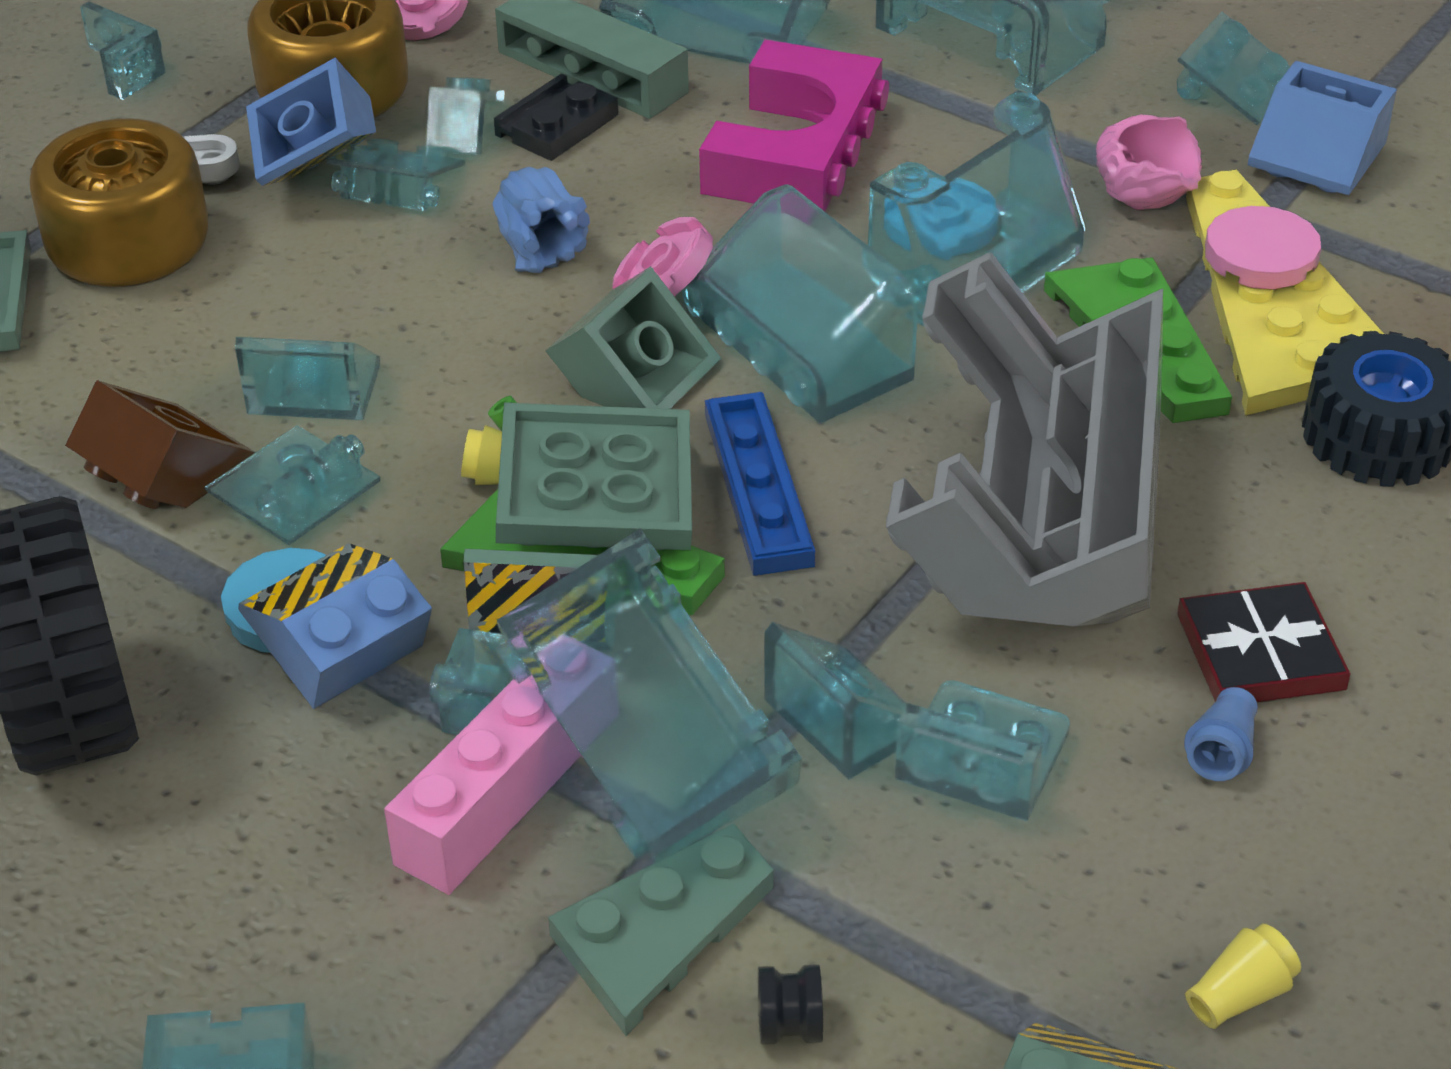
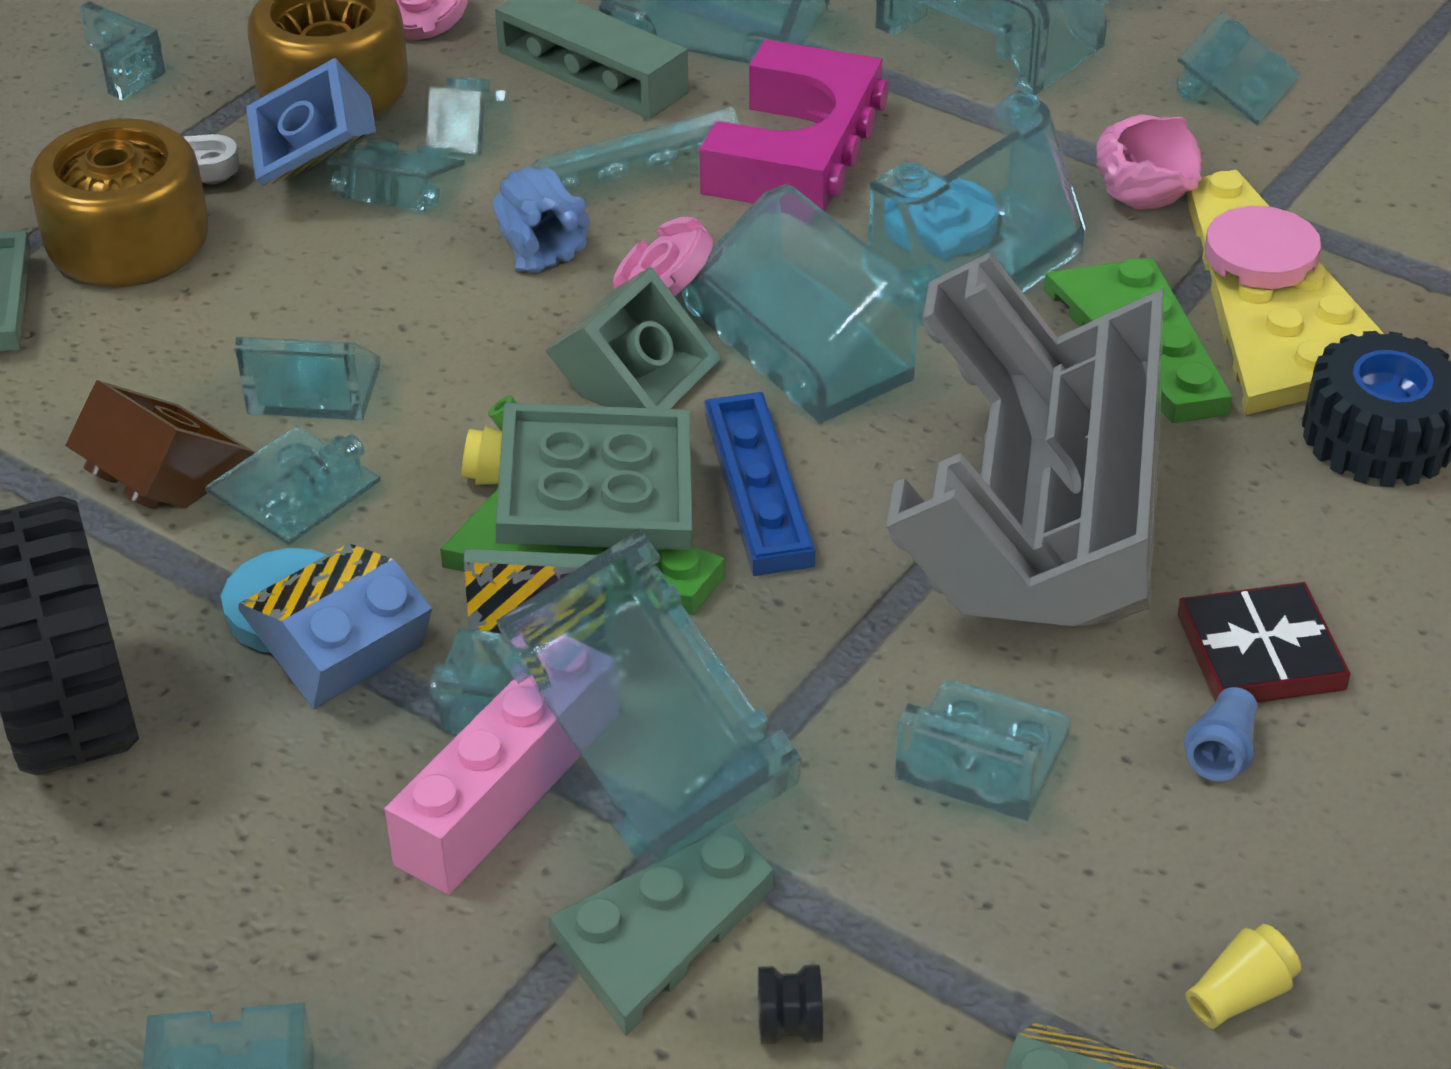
black plate [494,73,619,161] -> none
clear light blue slope [764,622,931,780] -> none
medium blue slope [1248,60,1397,196] -> none
none -> clear light blue plate [530,107,739,191]

